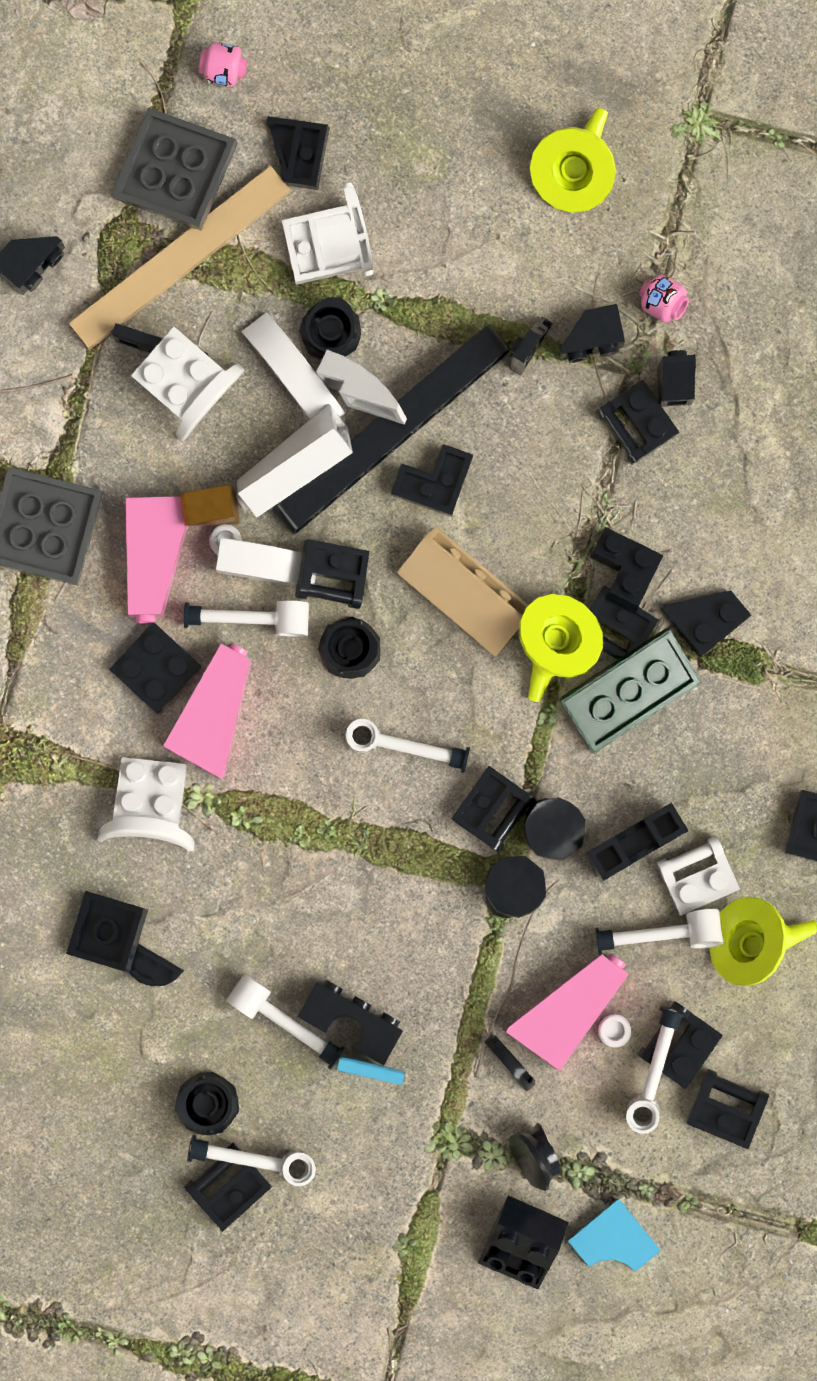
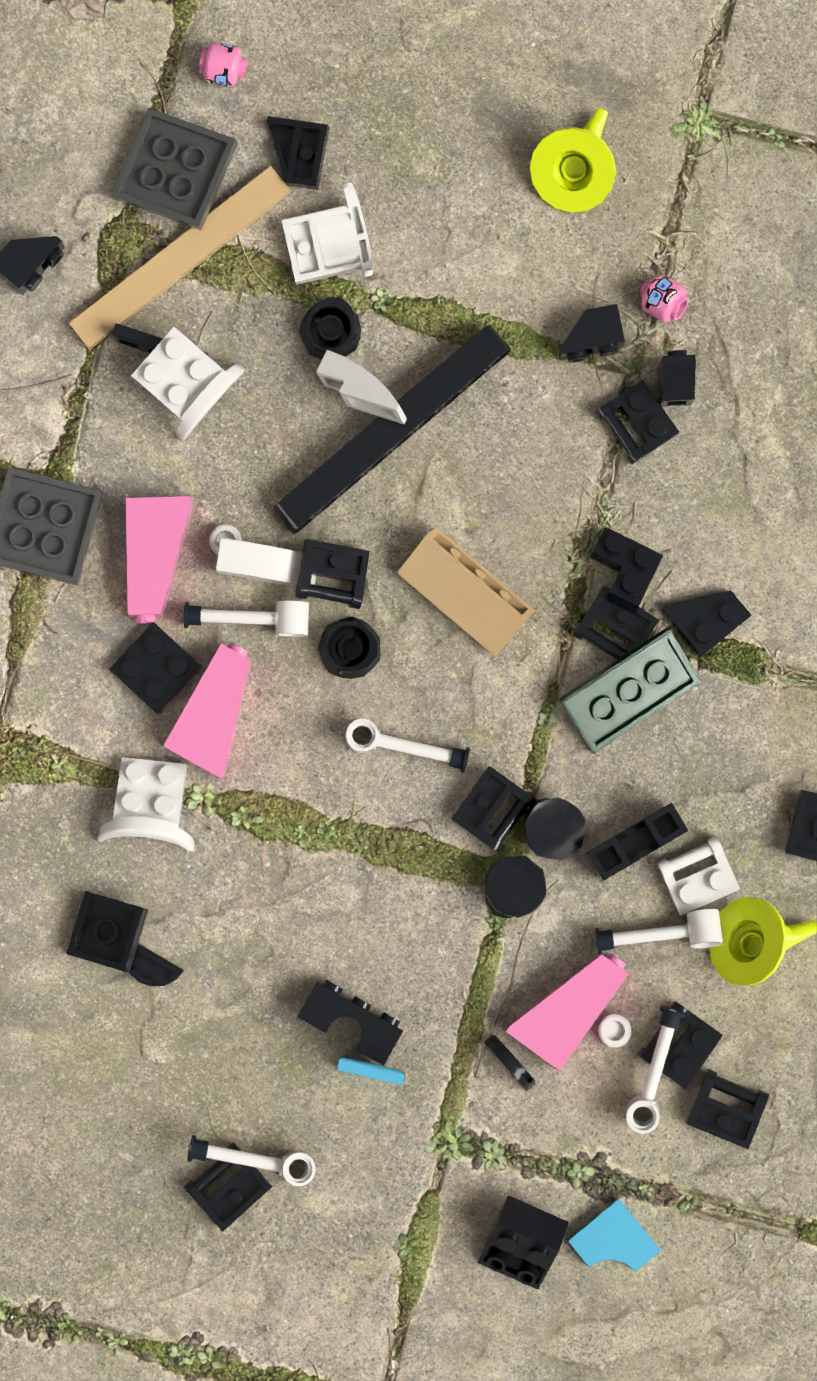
black hat [175,1072,239,1136] -> none
pearl gold slope [180,485,240,526] -> none
white piece [226,973,345,1069] -> none
white slope [236,404,353,517] -> none
white slope [241,312,345,420] -> none
black plate [391,444,473,517] -> none
black wing [508,316,553,376] -> none
black hat [508,1123,560,1191] -> none
neon yellow piece [519,594,603,702] -> none

